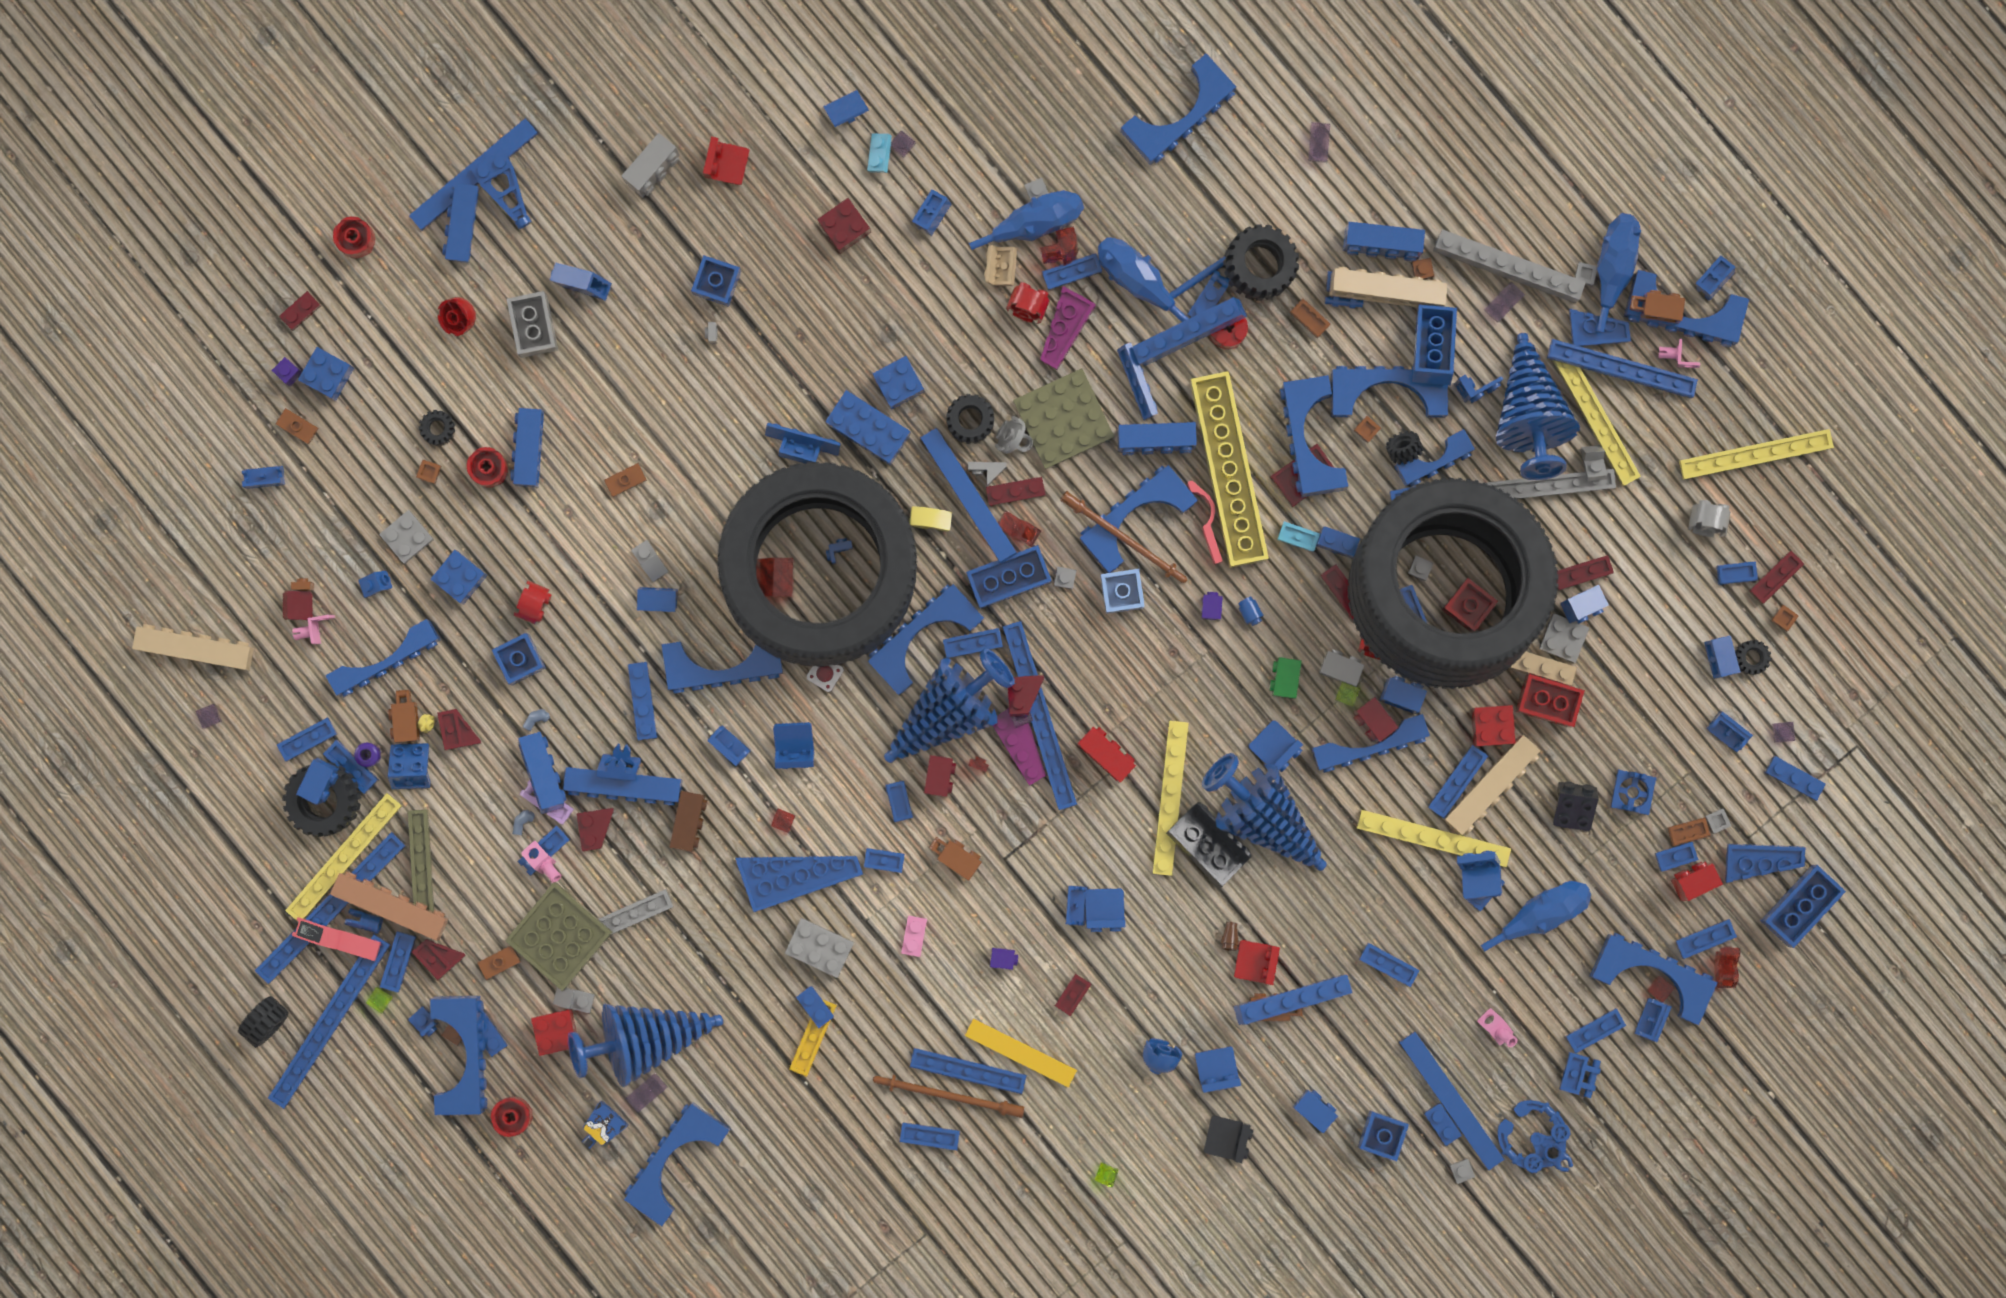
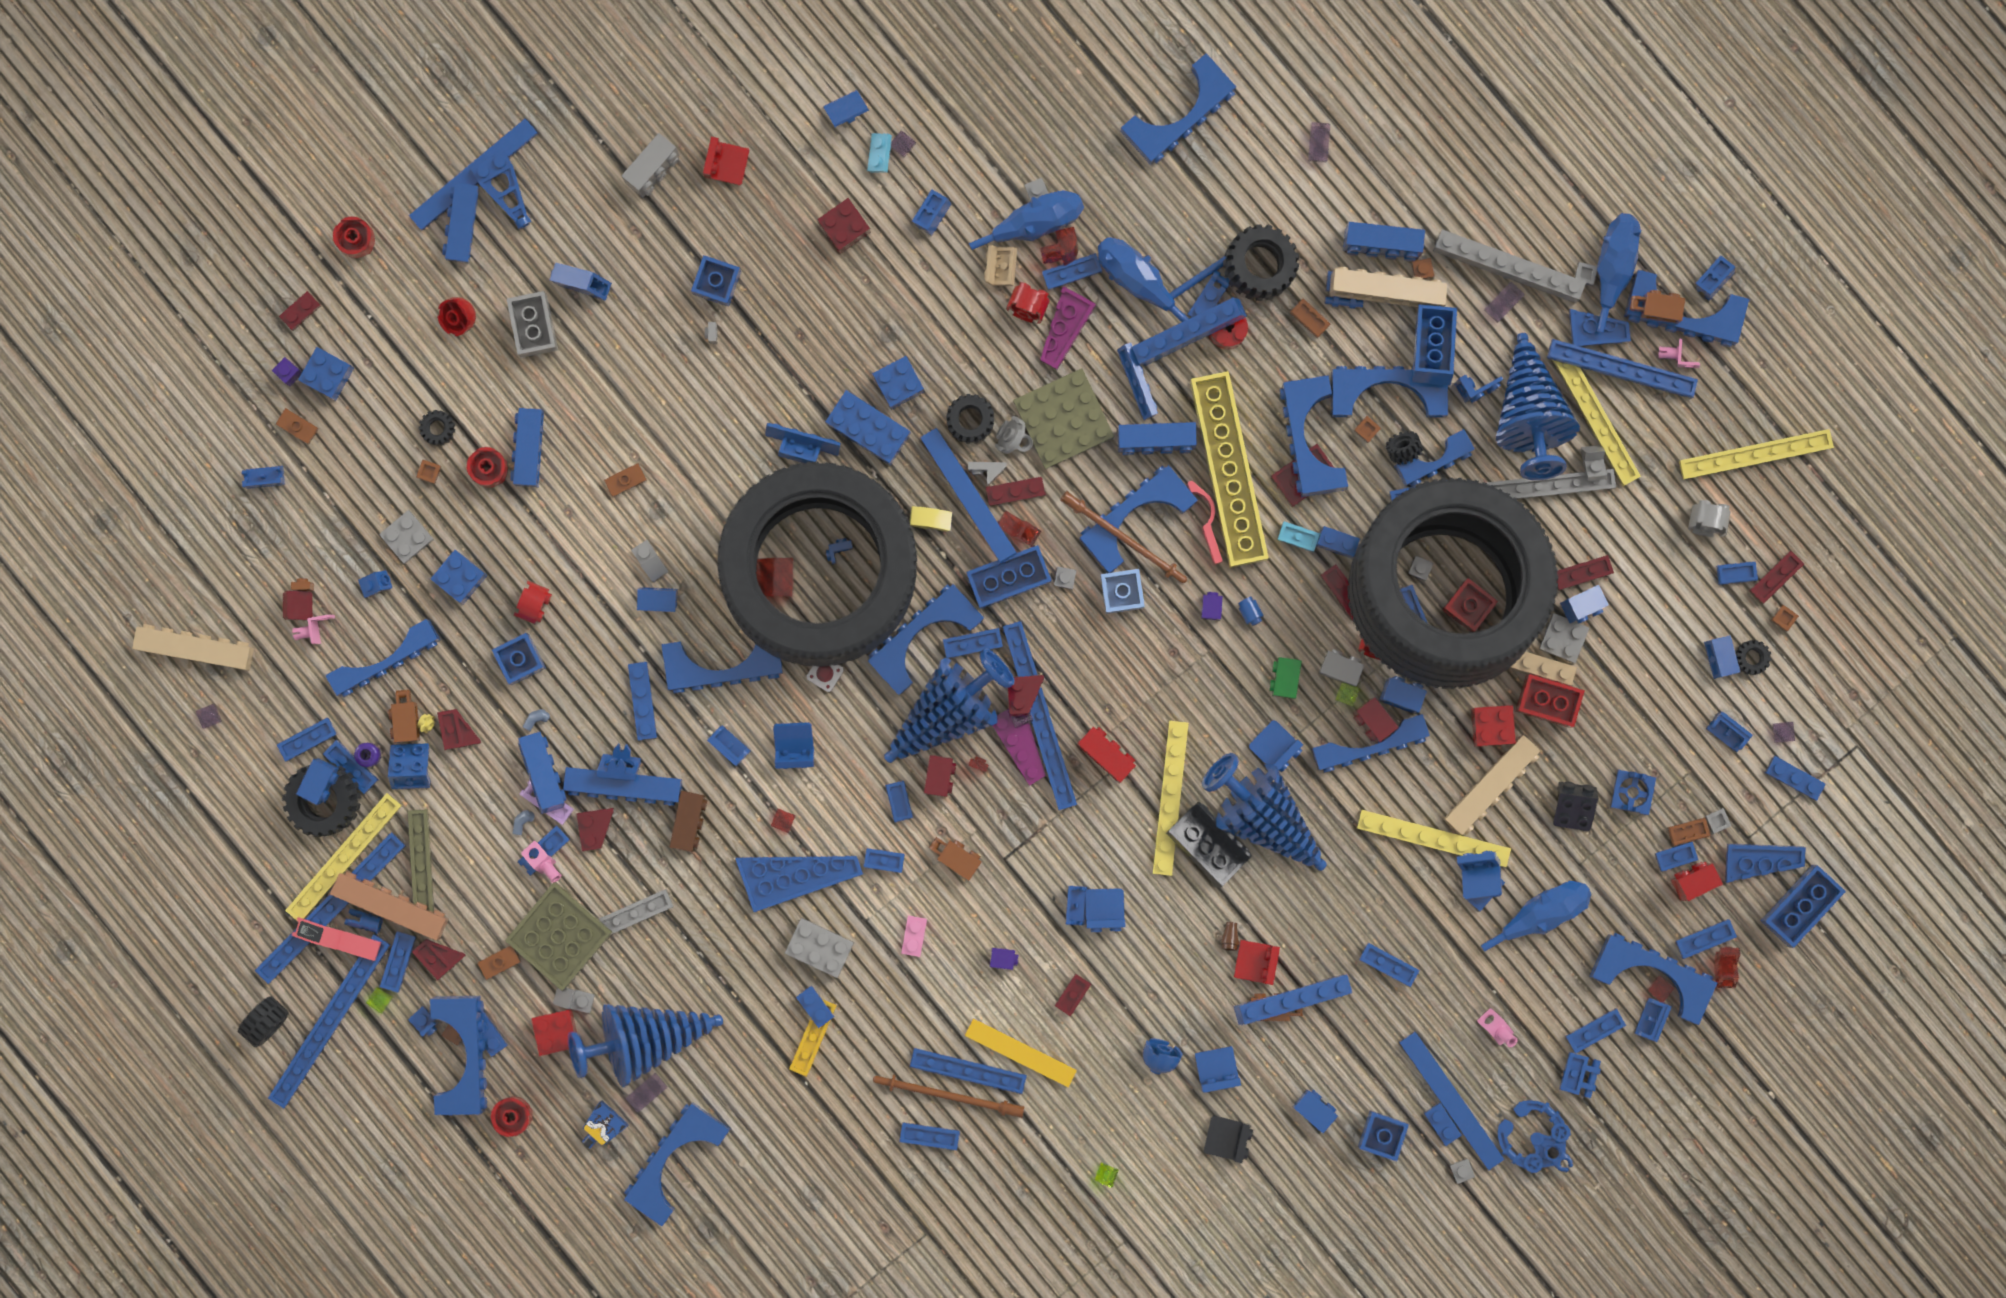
blue plate [1428,745,1488,819] -> none

